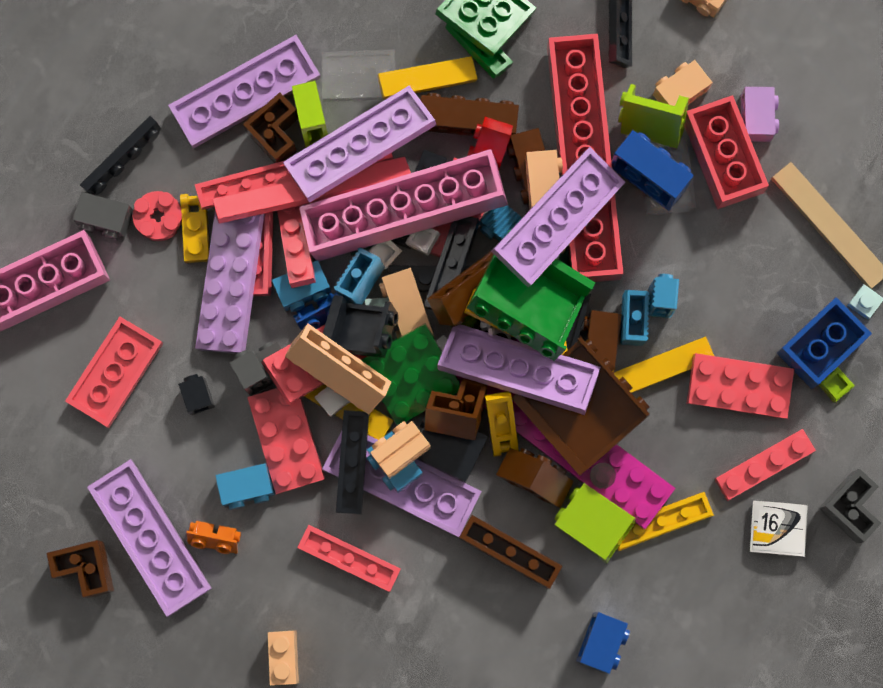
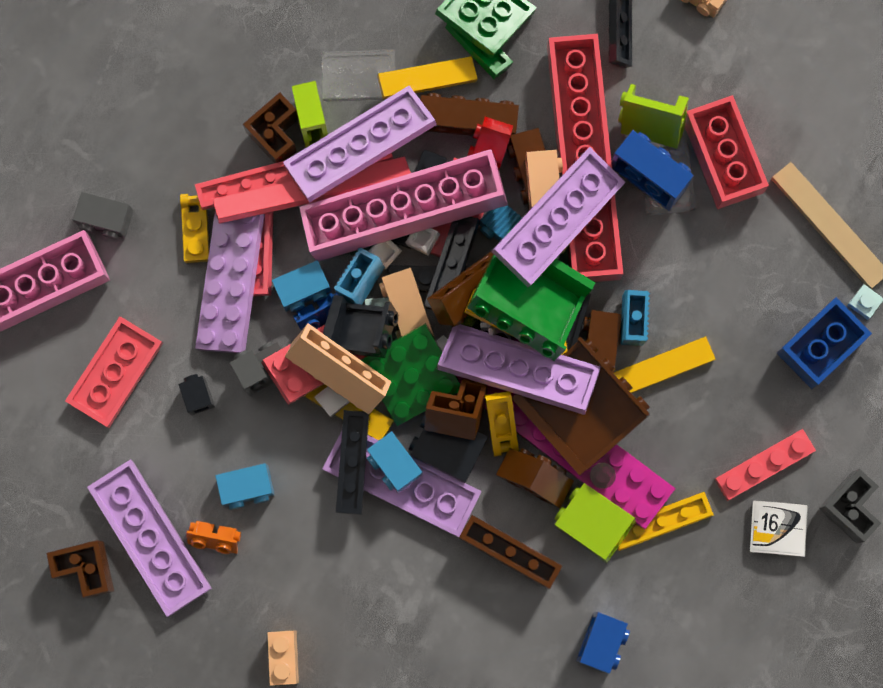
black plate [80,116,161,195] -> none
coral plate [132,191,182,241] -> none
lavender plate [168,35,321,149] -> none
coral plate [247,388,325,494] -> none
coral plate [277,205,316,288] -> none
coral plate [297,525,401,592] -> none
light nougat brick [370,421,431,479] -> none
dark azure brick [648,274,679,318] -> none
light nougat brick [653,60,713,106] -> none
coral plate [686,353,794,419] -> none
lavender brick [741,87,779,142] -> none
lime tile [819,367,855,403] -> none

